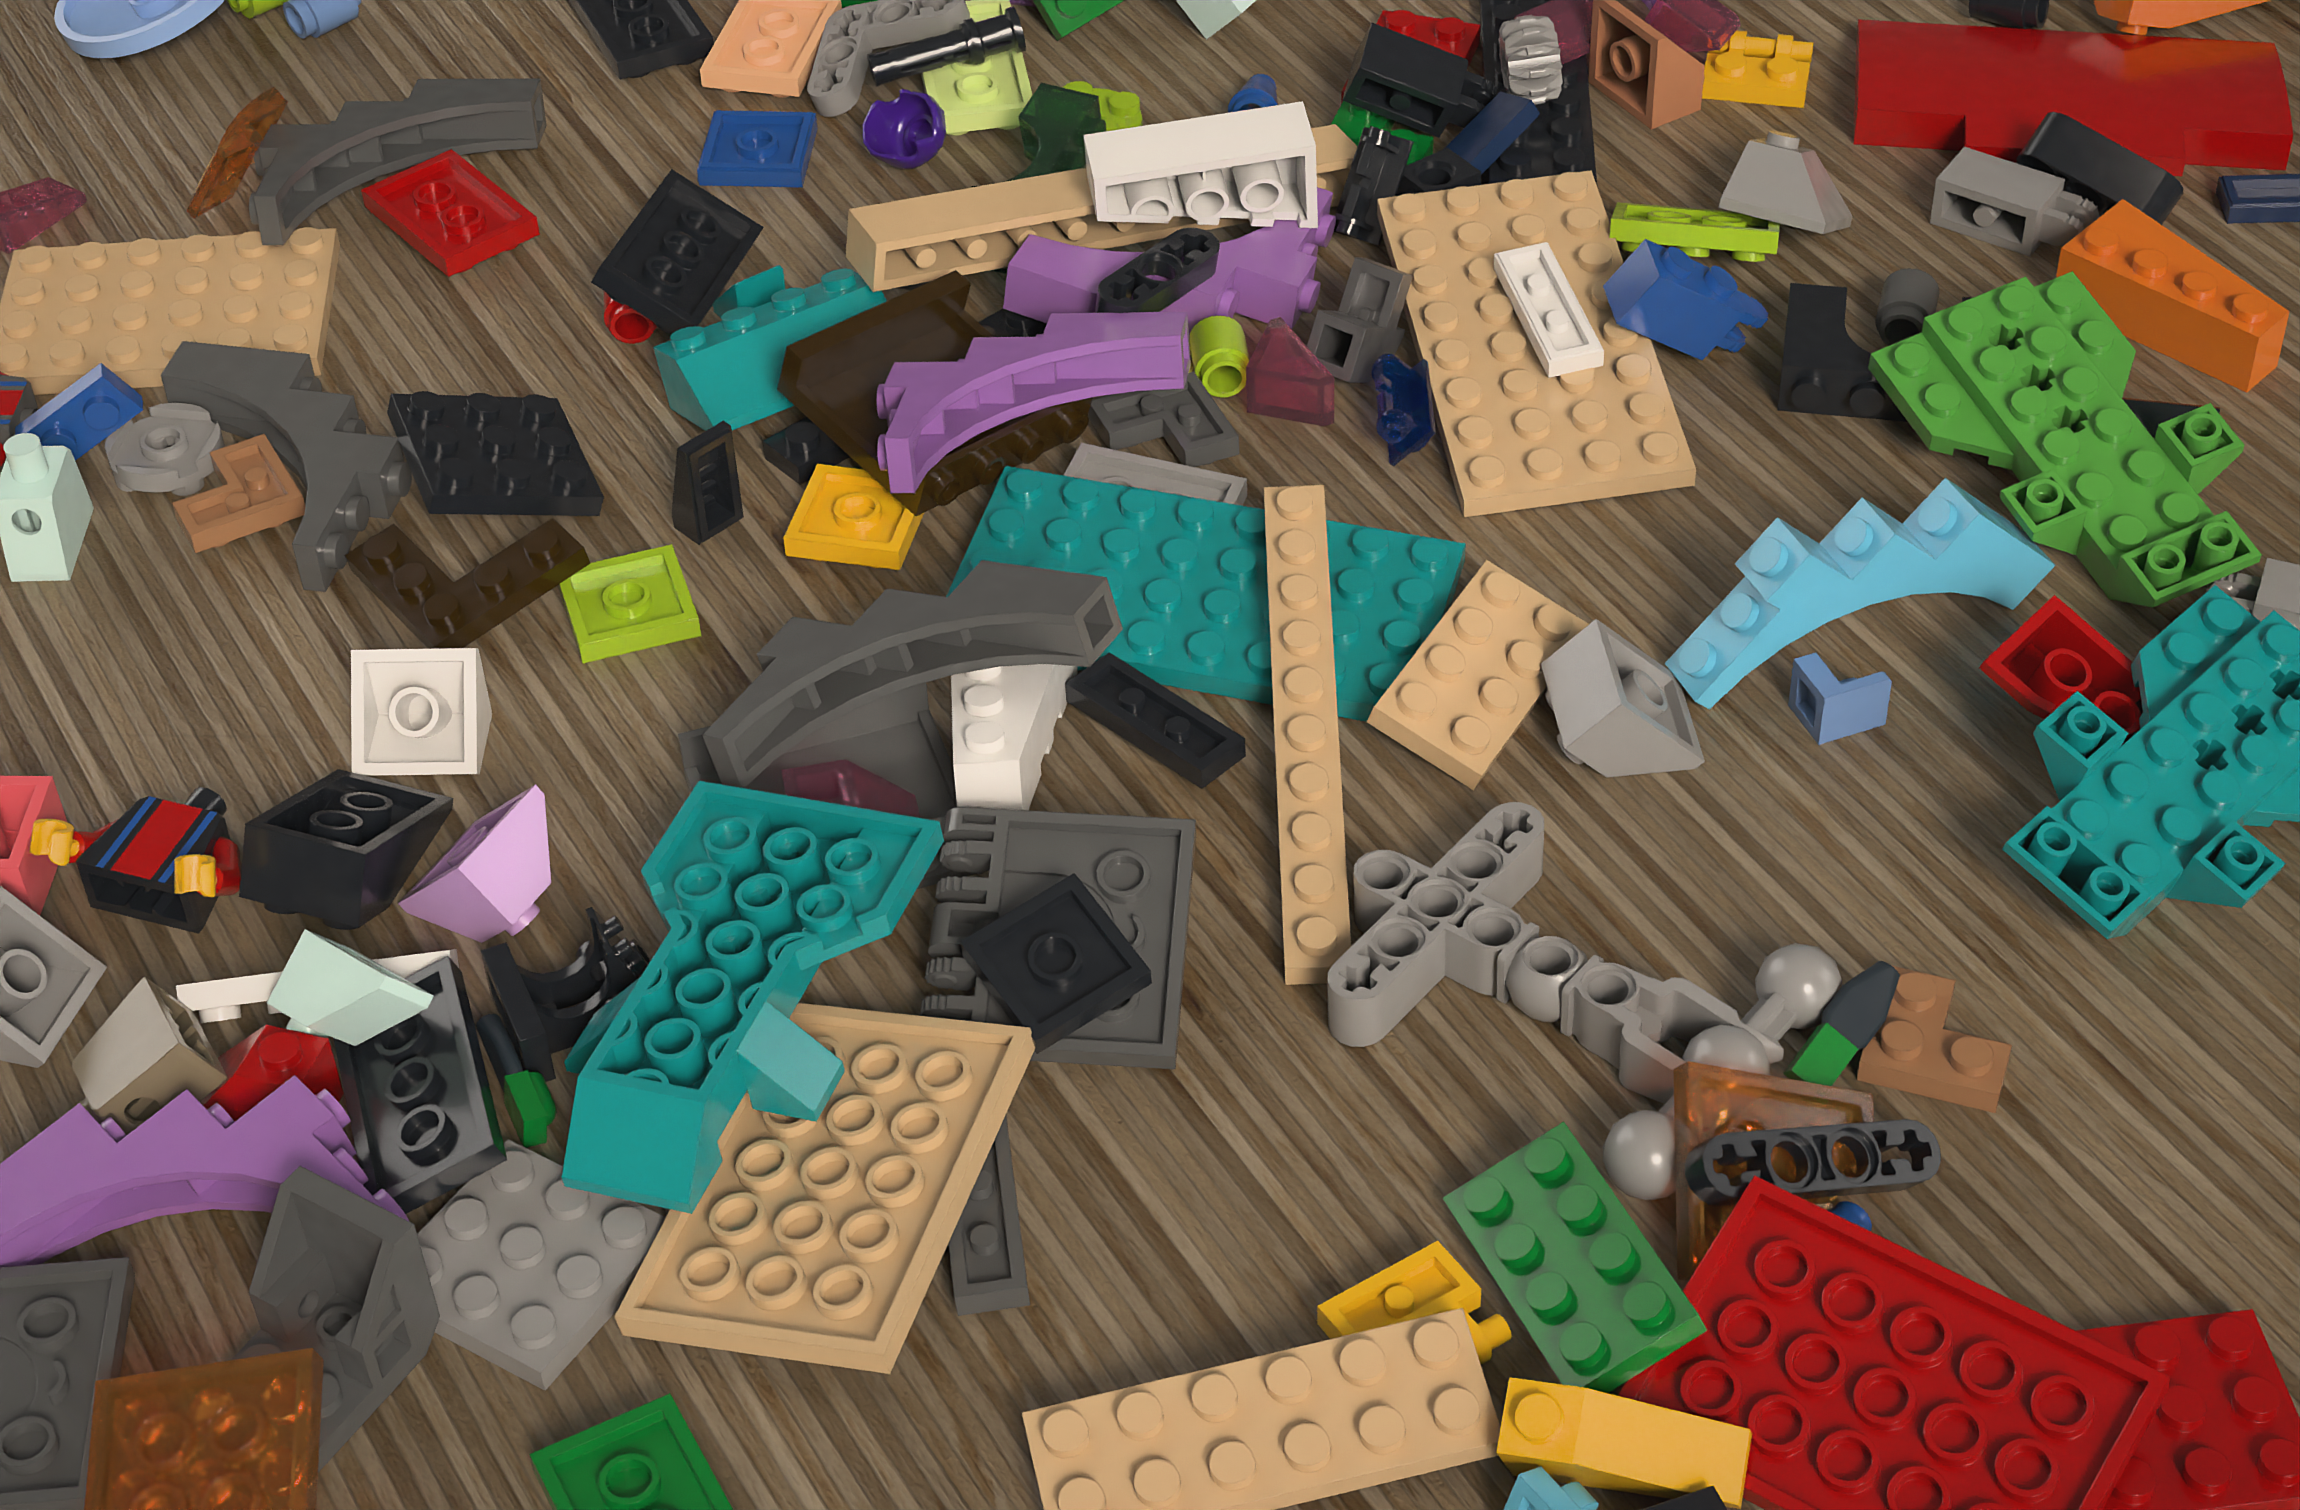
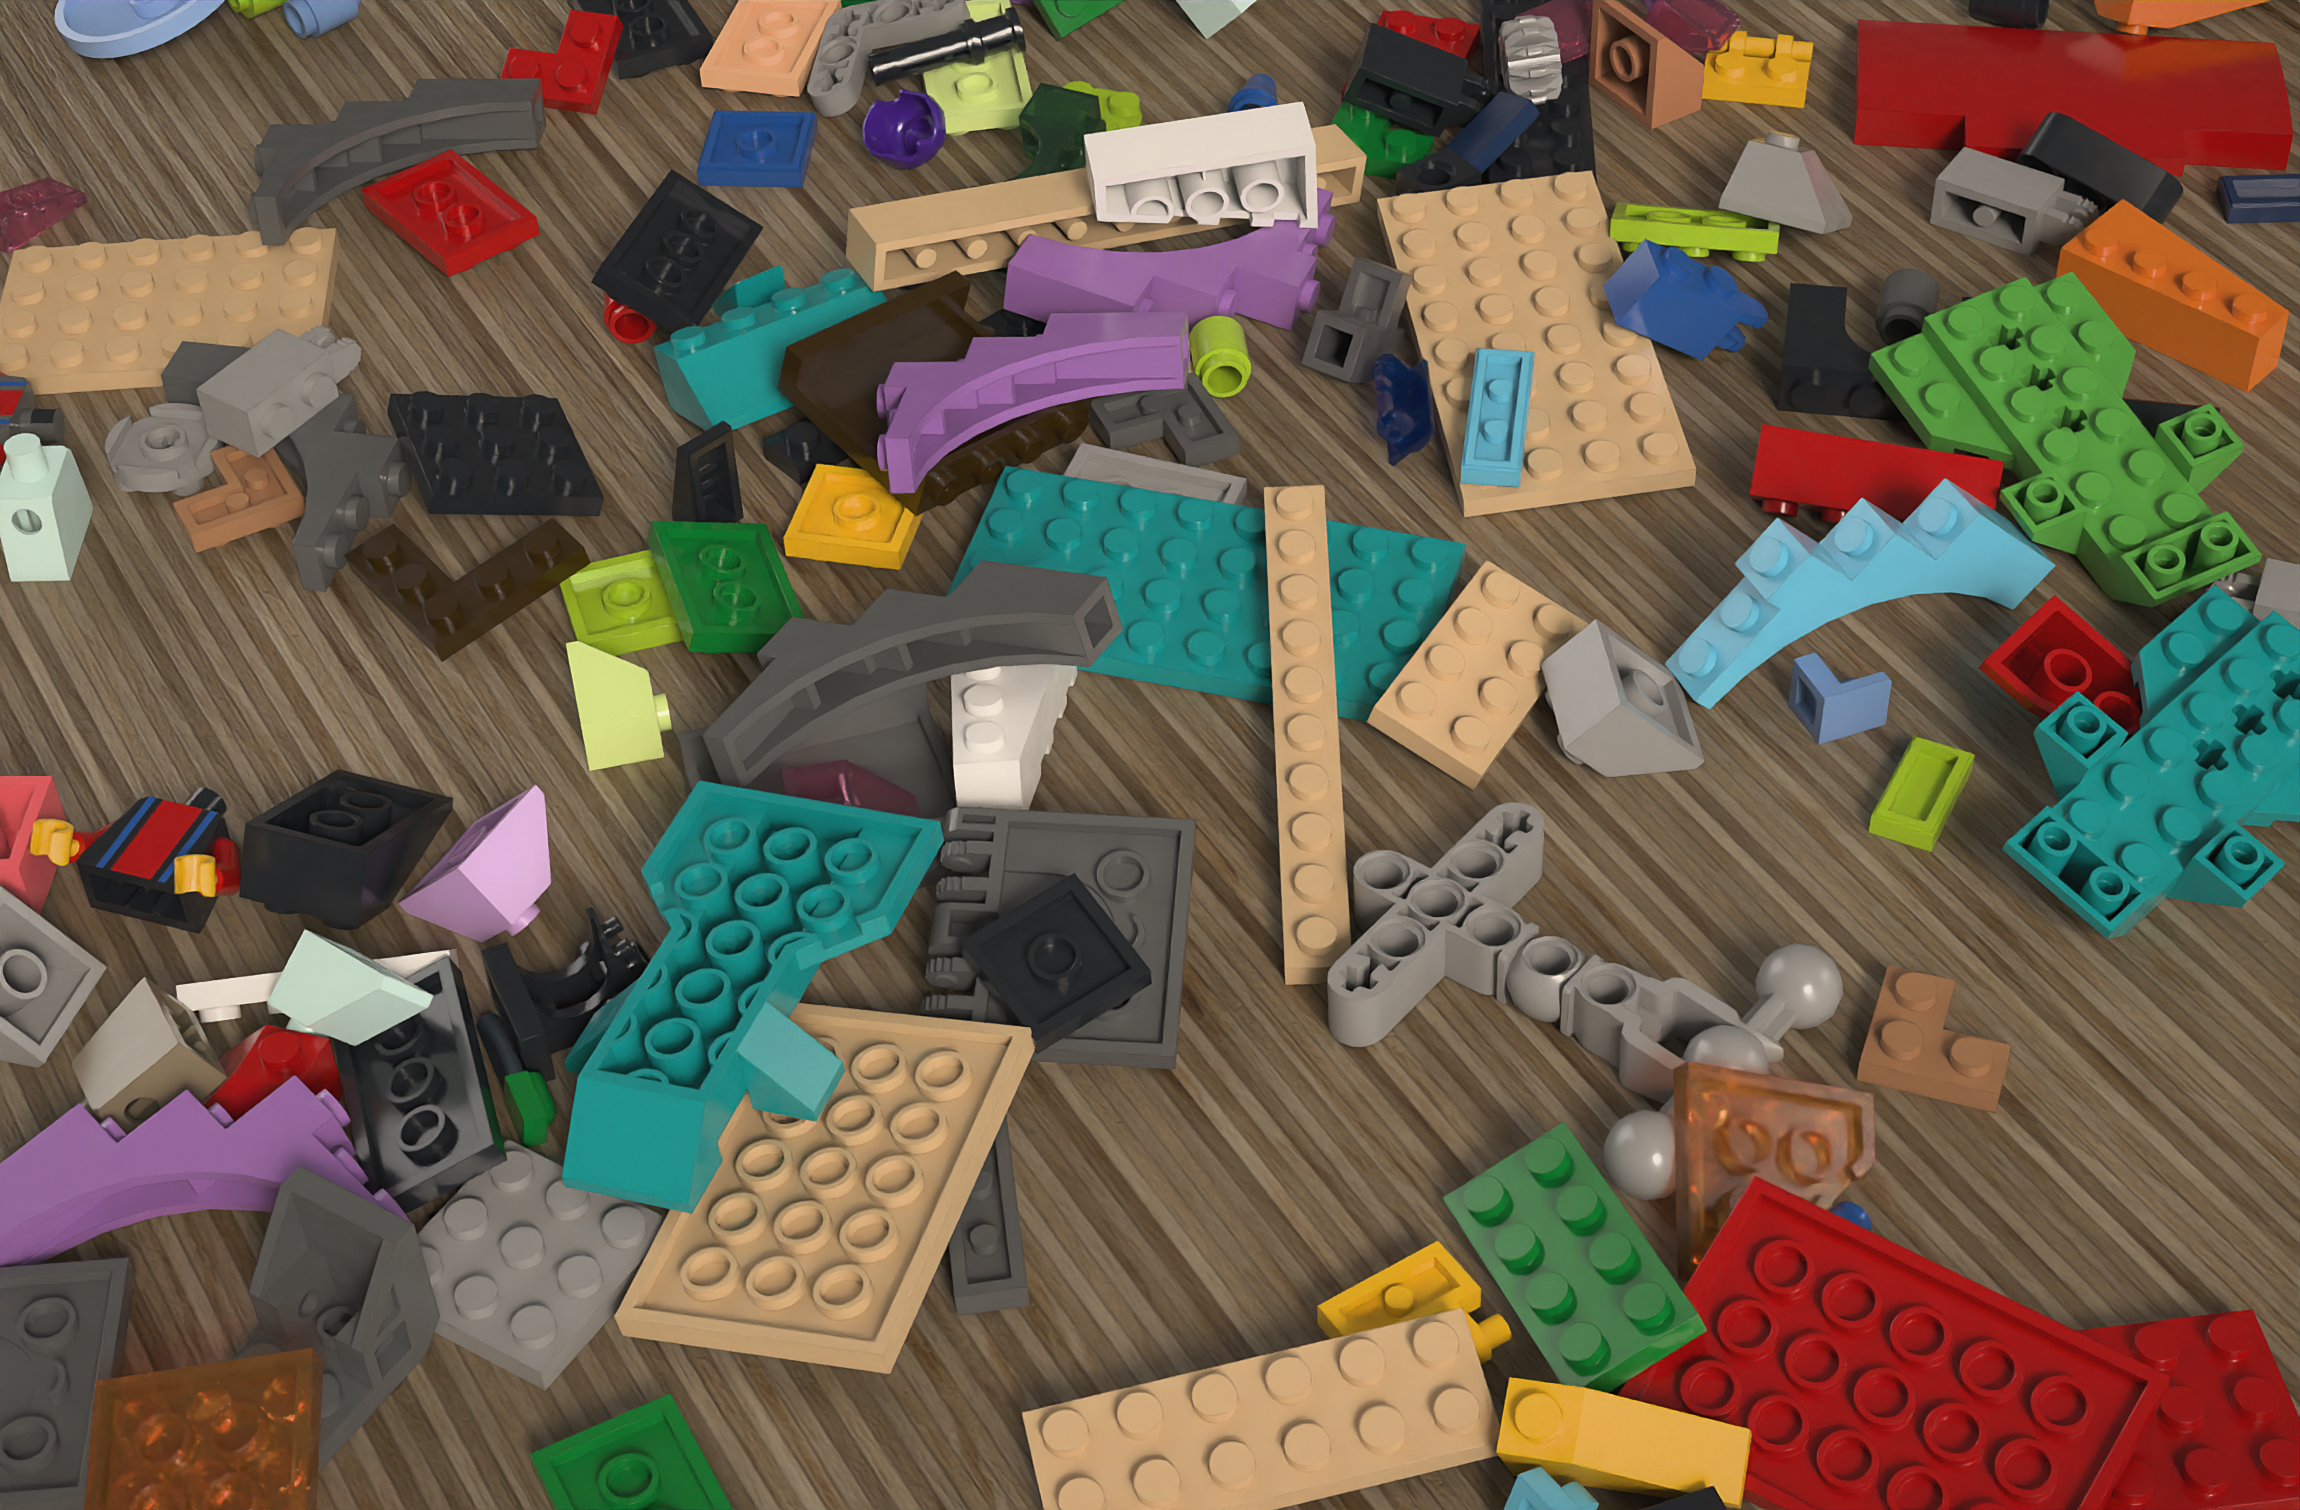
blue plate [15,363,143,461] -> none
clear orange slope [187,87,288,219] -> none
white slope [351,648,492,776] -> none
black plate [1065,652,1246,789] -> none
black beam [1095,228,1220,313] -> none
clear pink slope [1246,317,1334,426] -> none
black hinge [1334,126,1414,246] -> none
white tile [1494,242,1604,378] -> none
black beam [1685,1119,1941,1206] -> none
piece [1783,961,1900,1100] -> none
none -> light grey hinge [196,326,362,458]
none -> red plate [500,10,623,115]
none -> yellowish green slope [566,641,672,771]
none -> green plate [647,521,805,654]
none -> medium azure tile [1461,348,1535,487]
none -> red wedge [1749,424,2004,525]
none -> lime tile [1869,736,1975,852]

